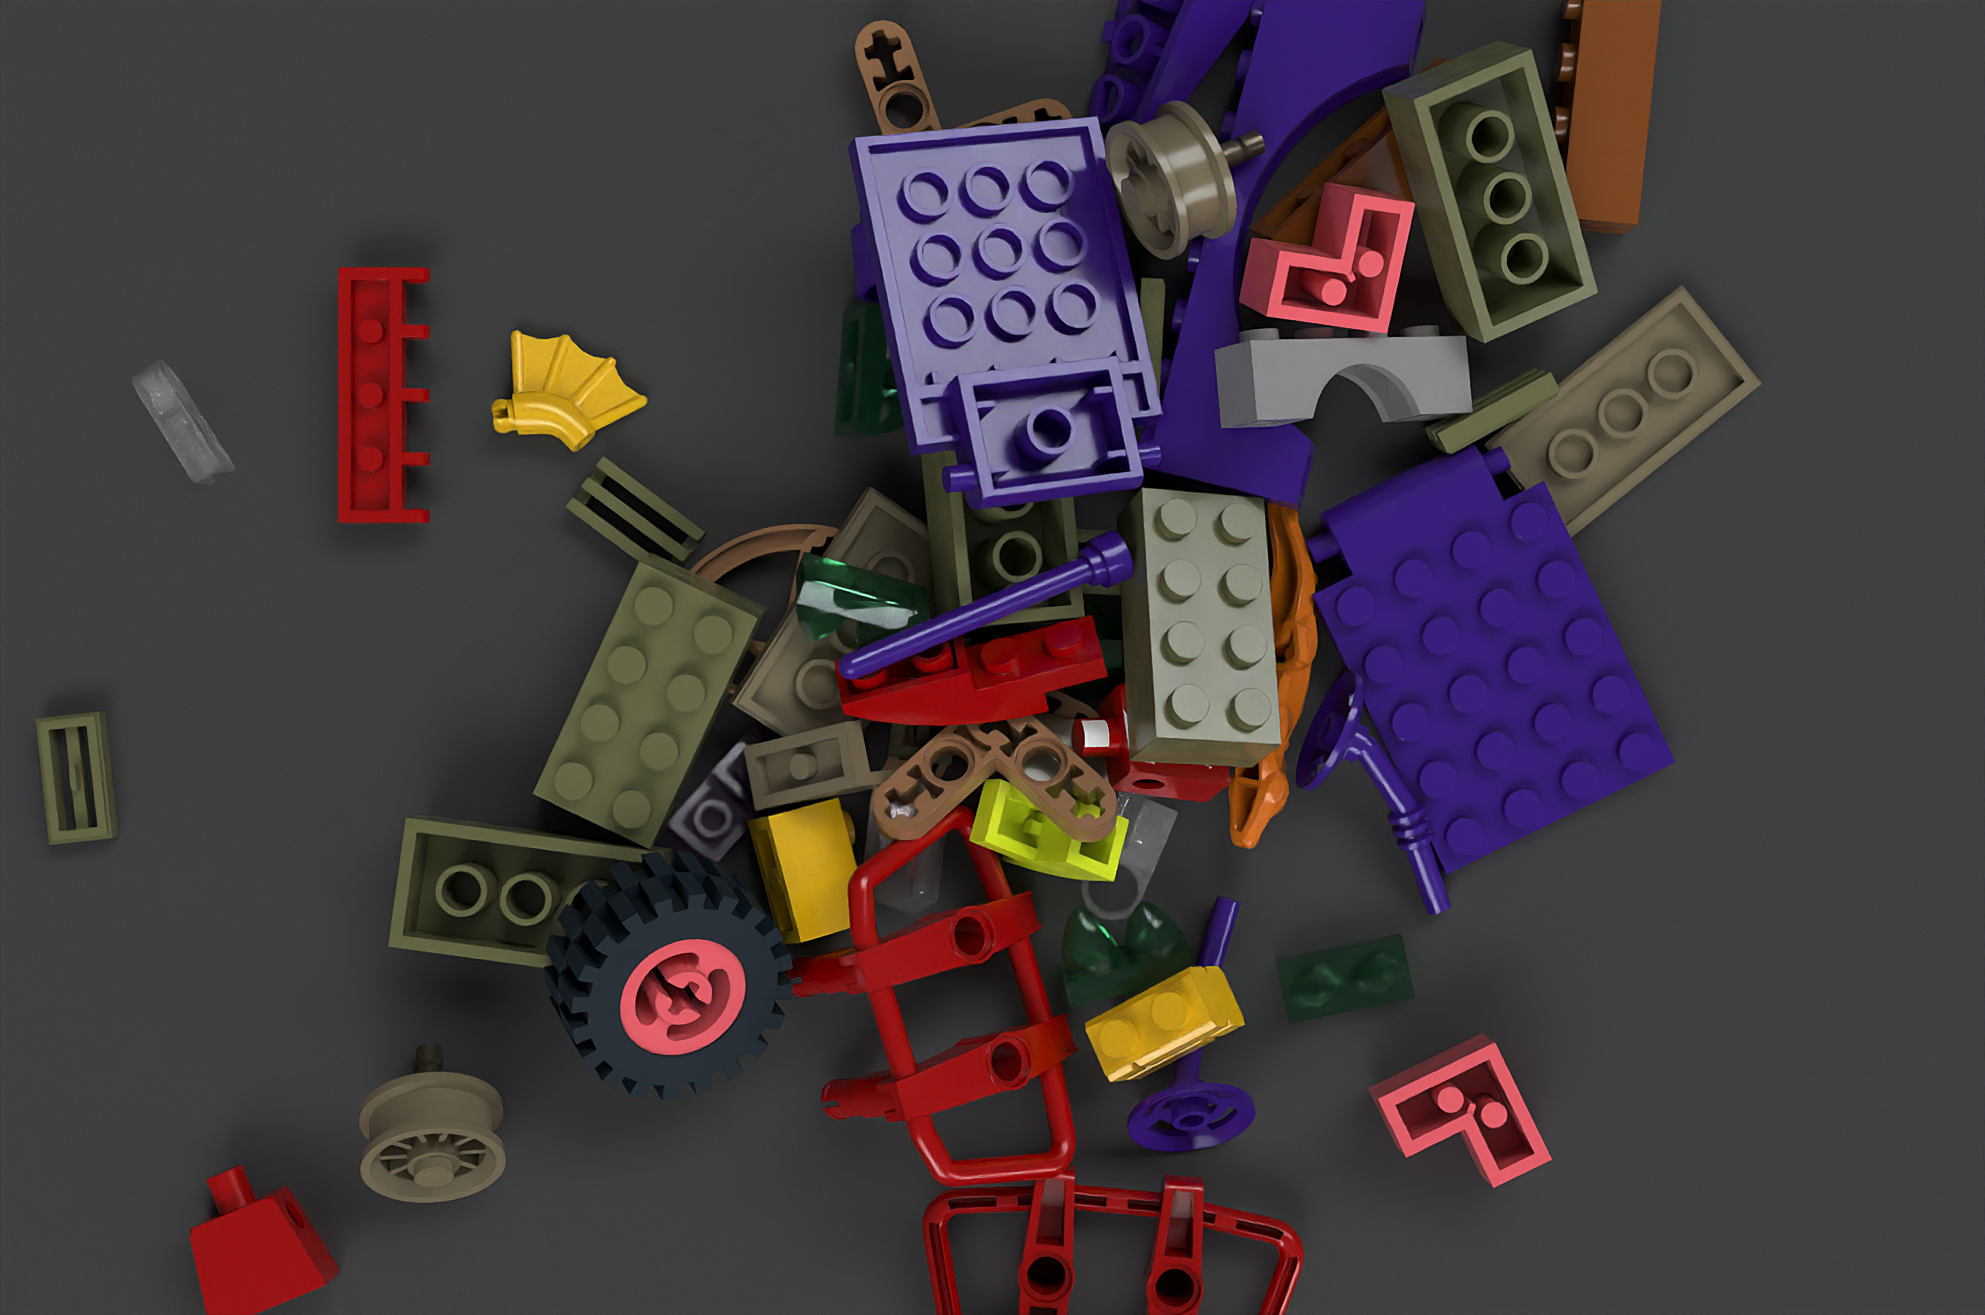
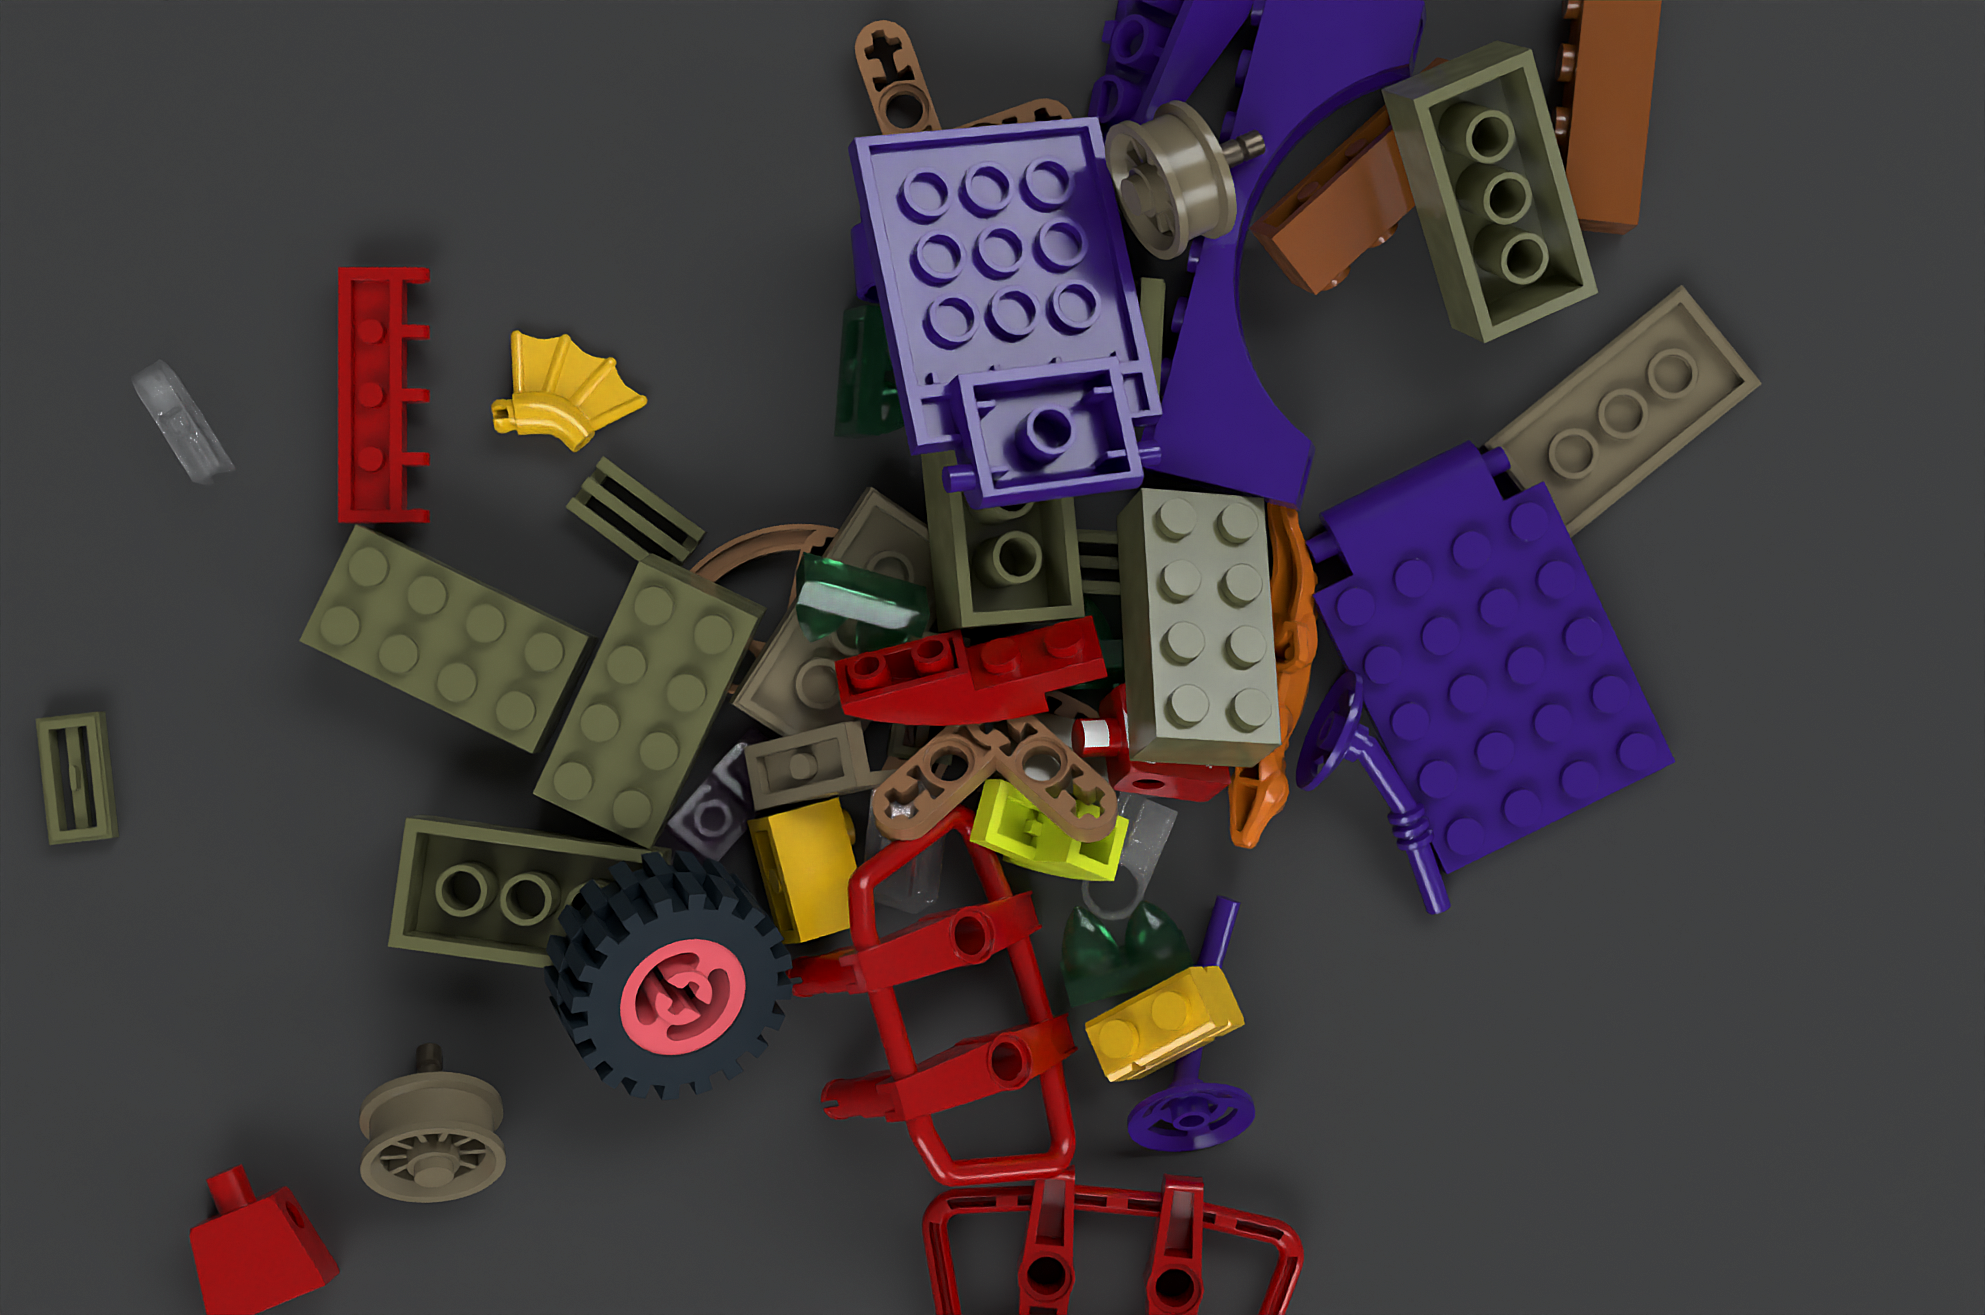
dark purple piece [838,530,1134,680] -> none
light grey arch [1214,325,1473,428] -> none
coral brick [1239,182,1415,333] -> none
clear green tile [1275,933,1415,1024] -> none
coral brick [1368,1033,1552,1188] -> none
olive tile [1422,367,1561,454] -> none
none -> olive brick [299,524,599,754]

